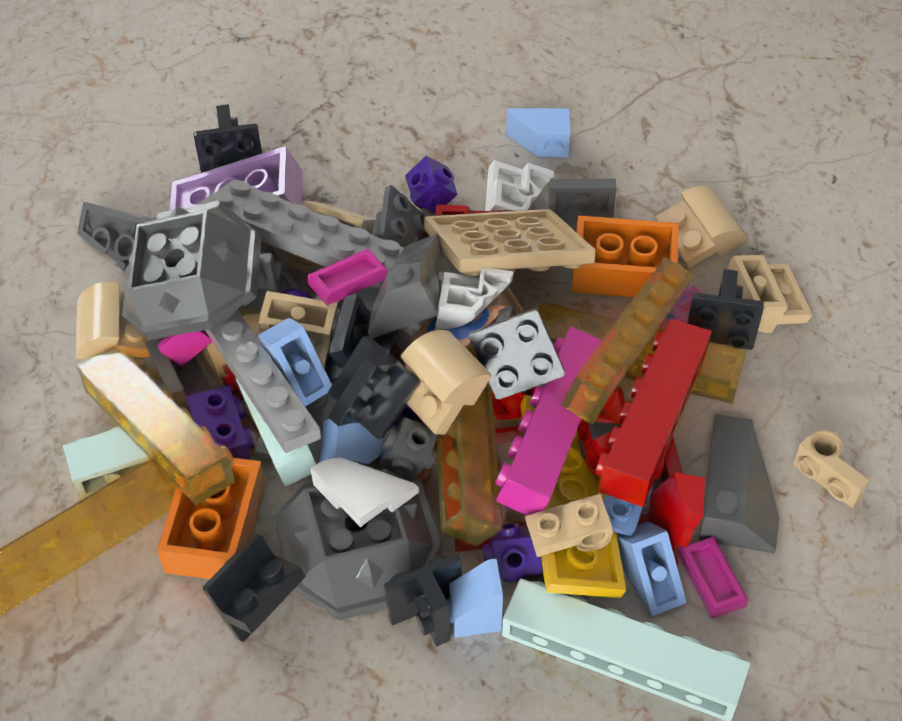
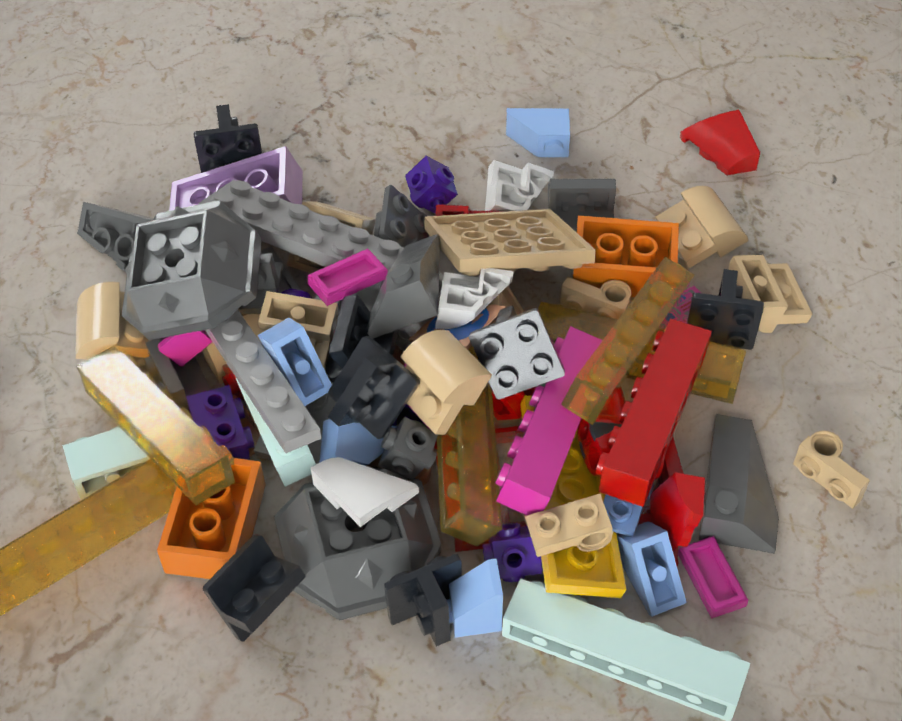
none -> tan plate [560,276,631,331]
none -> red slope [680,110,760,176]

